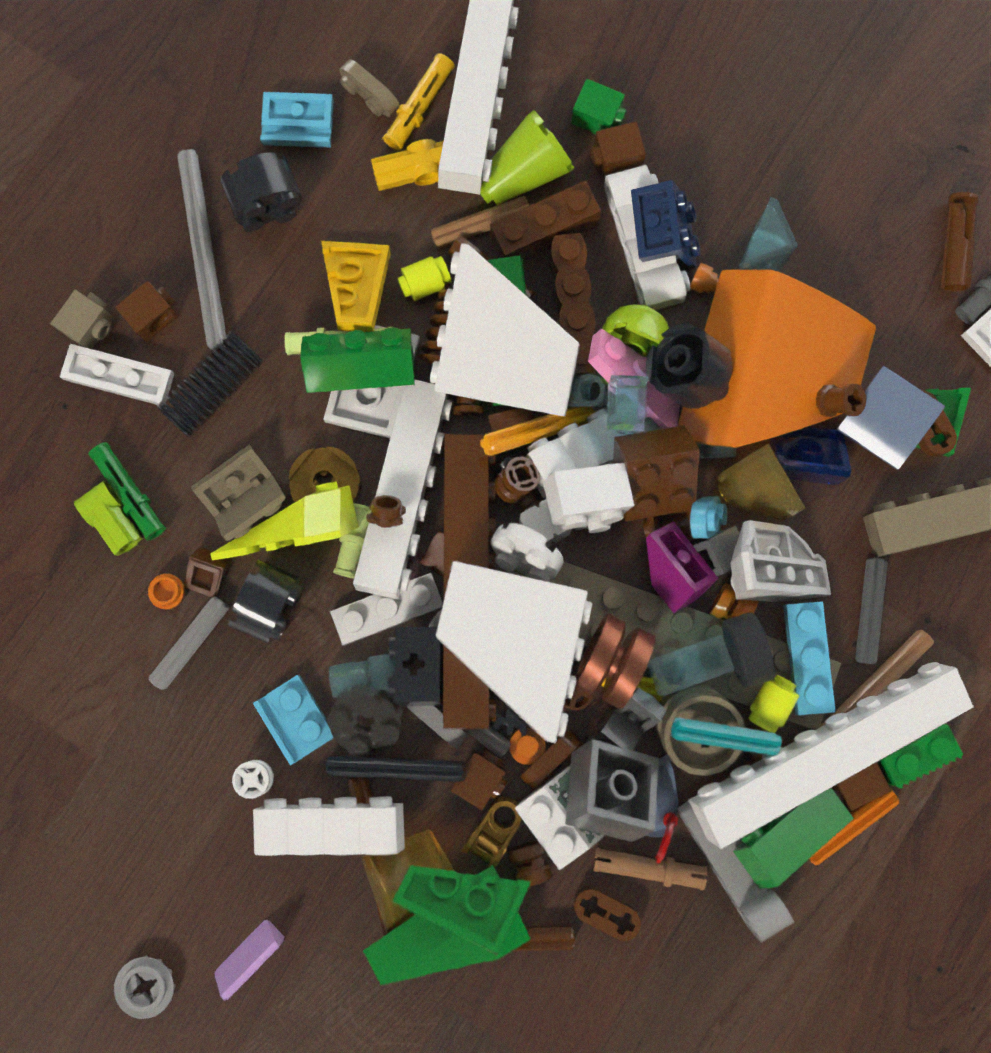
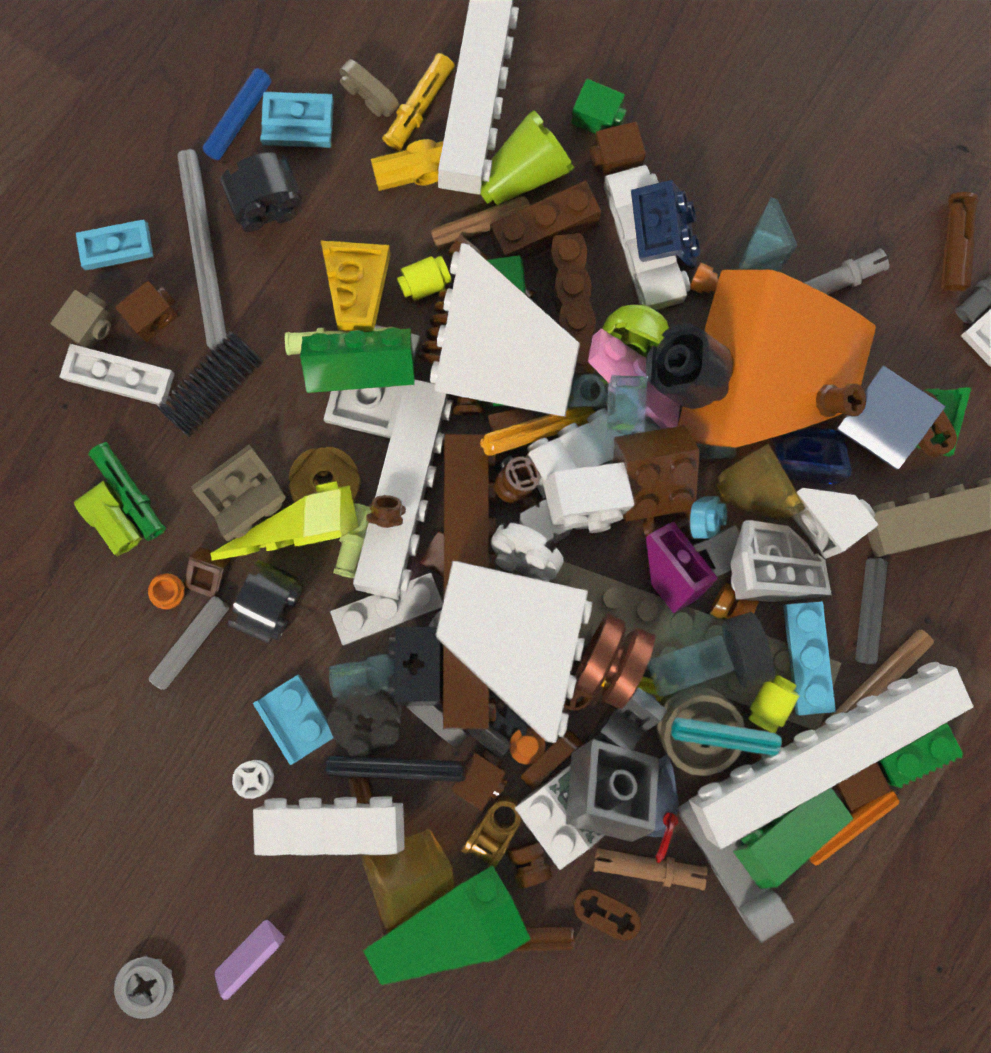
green wing [392,865,531,956] -> none
none -> medium azure plate [76,219,154,270]
none -> blue axle [203,68,271,160]
none -> white slope [781,488,878,559]
none -> light grey pin [805,248,889,295]

